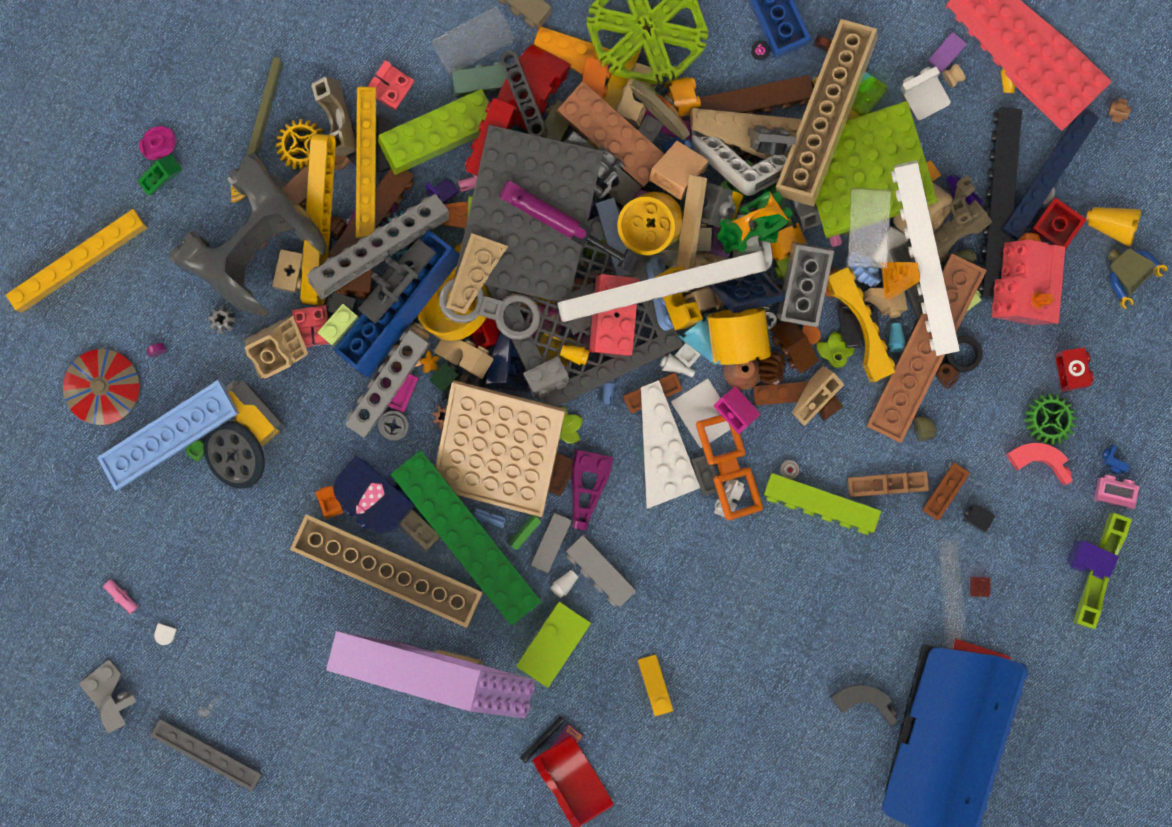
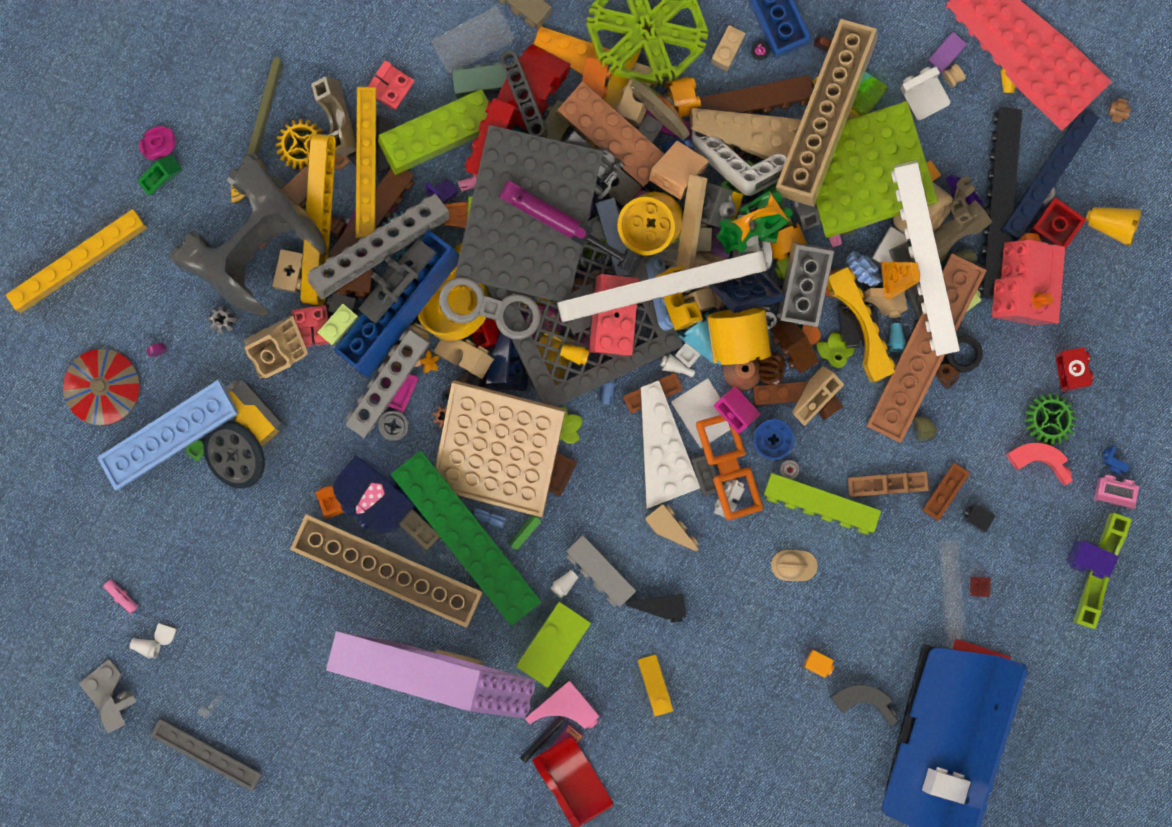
dark green brick [429,363,459,392] -> none
tan wing [445,233,508,314] -> none
light grey bracket [523,356,569,399] -> none
light grey tile [531,513,572,573] -> none
magenta plate [572,450,613,530] -> none
dark grey piece [747,125,796,155] -> none
clear tile [848,188,891,268] -> none
olive torso [1107,249,1167,309] -> none
none -> white cone [130,638,160,659]
none -> bright pink arch [526,680,600,729]
none -> black slope [626,594,686,623]
none -> tan slope [645,504,699,552]
none -> tan brick [711,25,746,72]
none -> blue wheel [753,419,794,460]
none -> tan piece [771,550,818,581]
none -> light orange brick [803,650,835,678]
none -> white brick [922,767,971,804]

